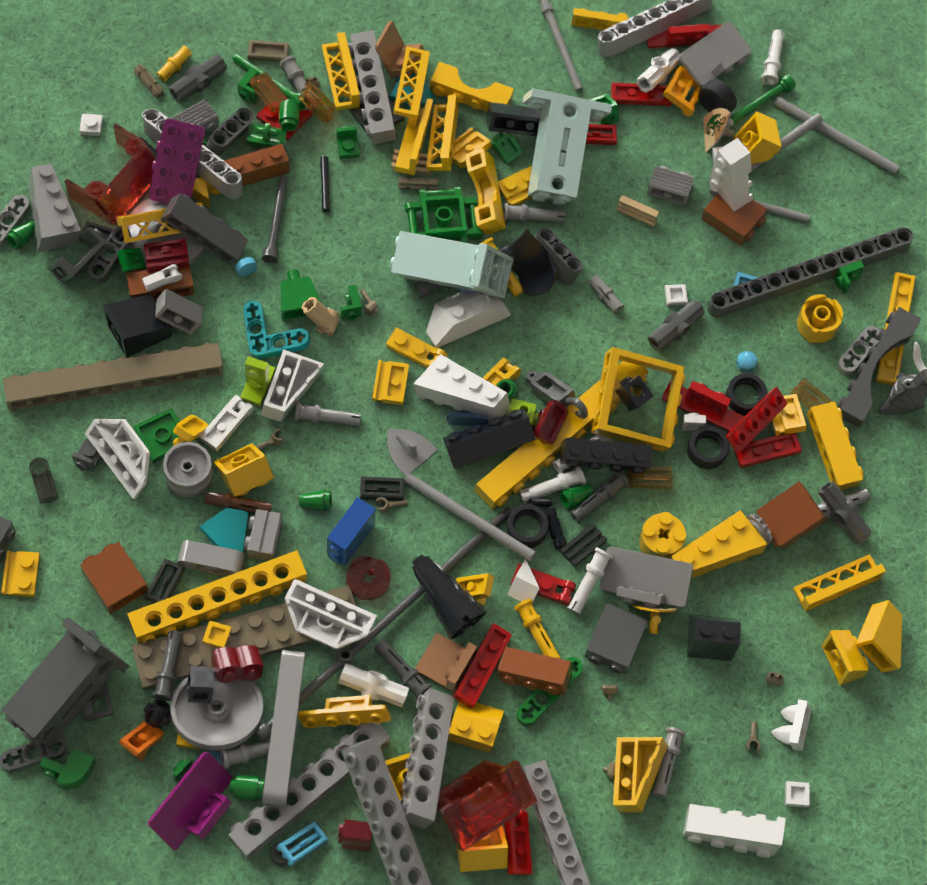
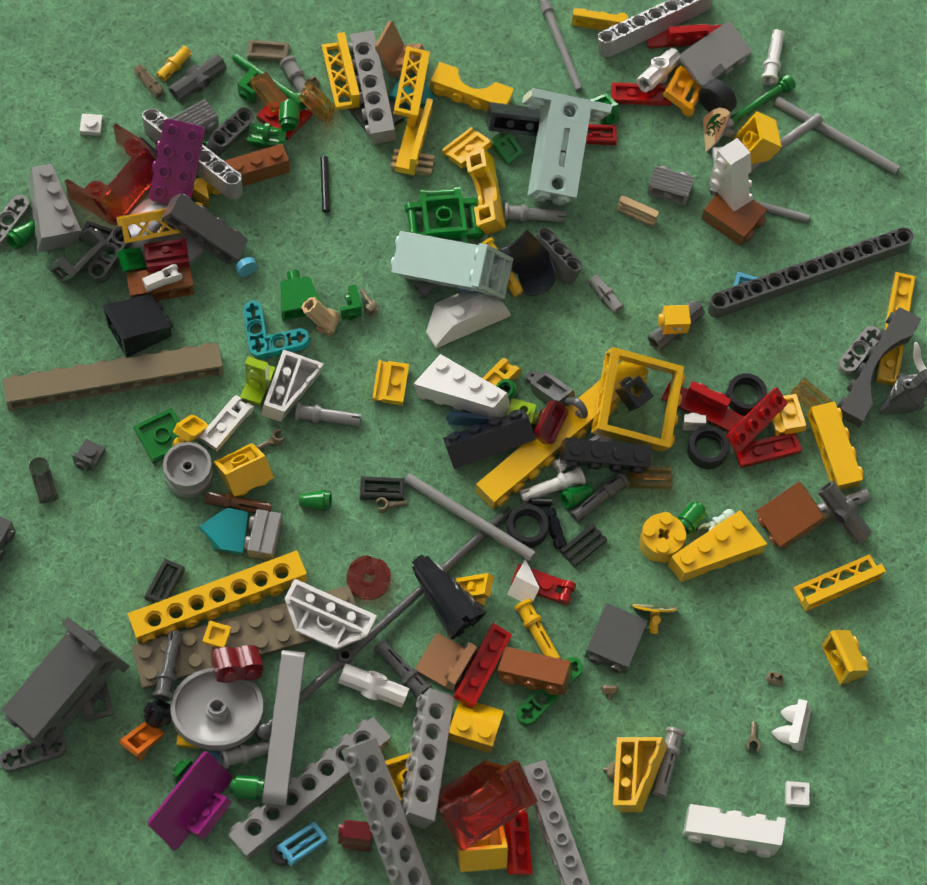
yellow plate [1,551,40,597] -> none
green brick [39,748,96,789] -> none
dark orange brick [80,542,148,614] -> none
white wedge [85,419,150,499] -> none
light grey brick [155,289,203,335] -> none
light grey beam [177,540,245,576] -> none
black brick [187,666,214,704] -> none
dark grey piece [261,175,287,263] -> none
yellow bracket [298,695,391,728] -> none
blue brick [327,497,376,566] -> none
green bracket [336,126,360,159] -> none
yellow plate [386,327,448,368] -> none
light grey shield [387,429,438,476] -> none
dark tan axle [398,177,438,191] -> none
yellow fence [426,95,459,171] -> none
yellow plate [498,166,533,206] -> none
white pin [568,547,614,614] -> none
light grey bracket [599,546,693,608] -> none
white tile [664,284,688,307] -> none
black slope [687,614,741,661] -> none
medium azure tile [736,351,758,373] -> none
light grey gear [746,514,772,545] -> none
yellow brick [797,294,843,343] -> none
green bracket [835,260,864,294] -> none
yellow slope [856,600,902,673] -> none
none -> yellow brick [658,305,691,334]
none -> green brick [678,502,708,534]
none -> light aqua piece [697,509,735,533]

